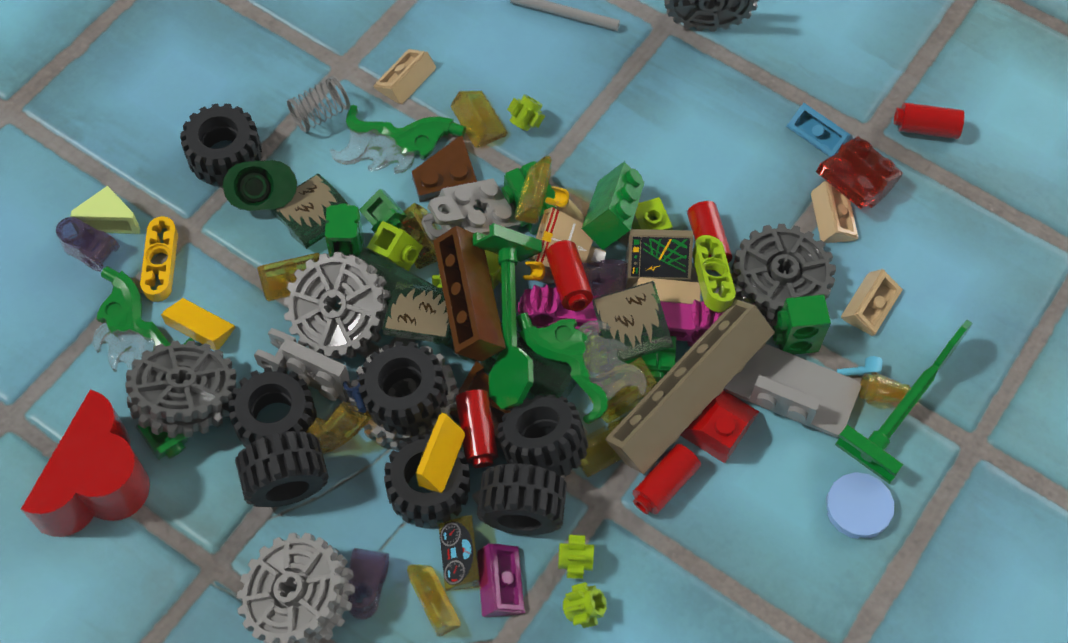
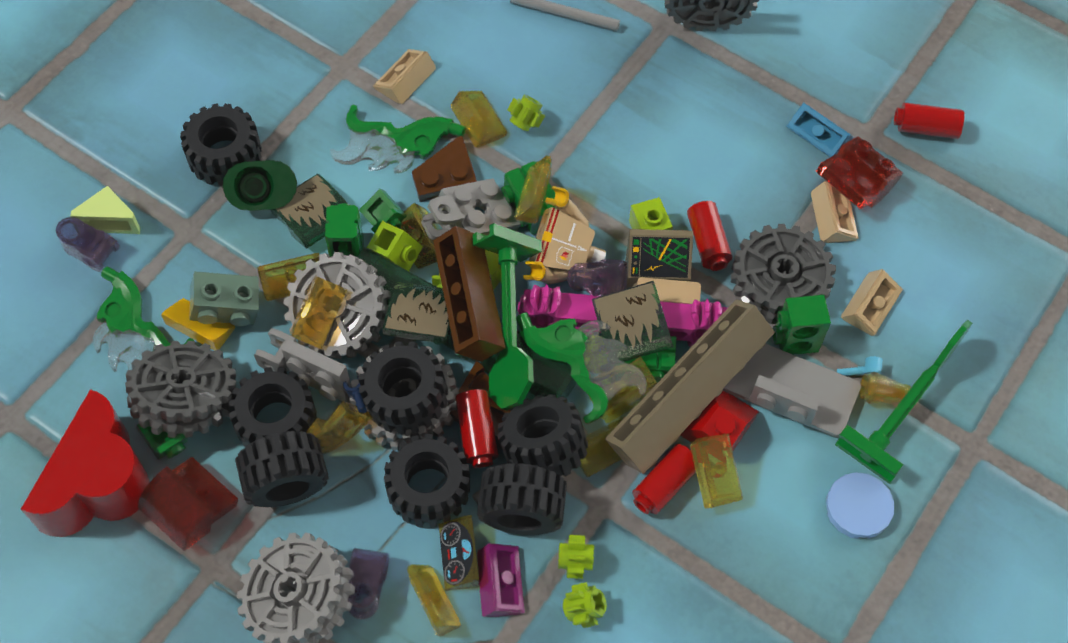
yellow beam [140,216,178,302] -> none
light grey piece [287,76,350,132] -> none
yellow slope [416,413,465,493] -> none
red brick [546,240,593,311] -> none
green brick [582,161,645,250] -> none
lime beam [692,235,736,312] -> none
none -> clear red brick [138,457,238,551]
none -> sand green brick [189,271,259,326]
none -> clear yellow slope [289,275,348,349]
none -> clear yellow slope [690,434,743,509]

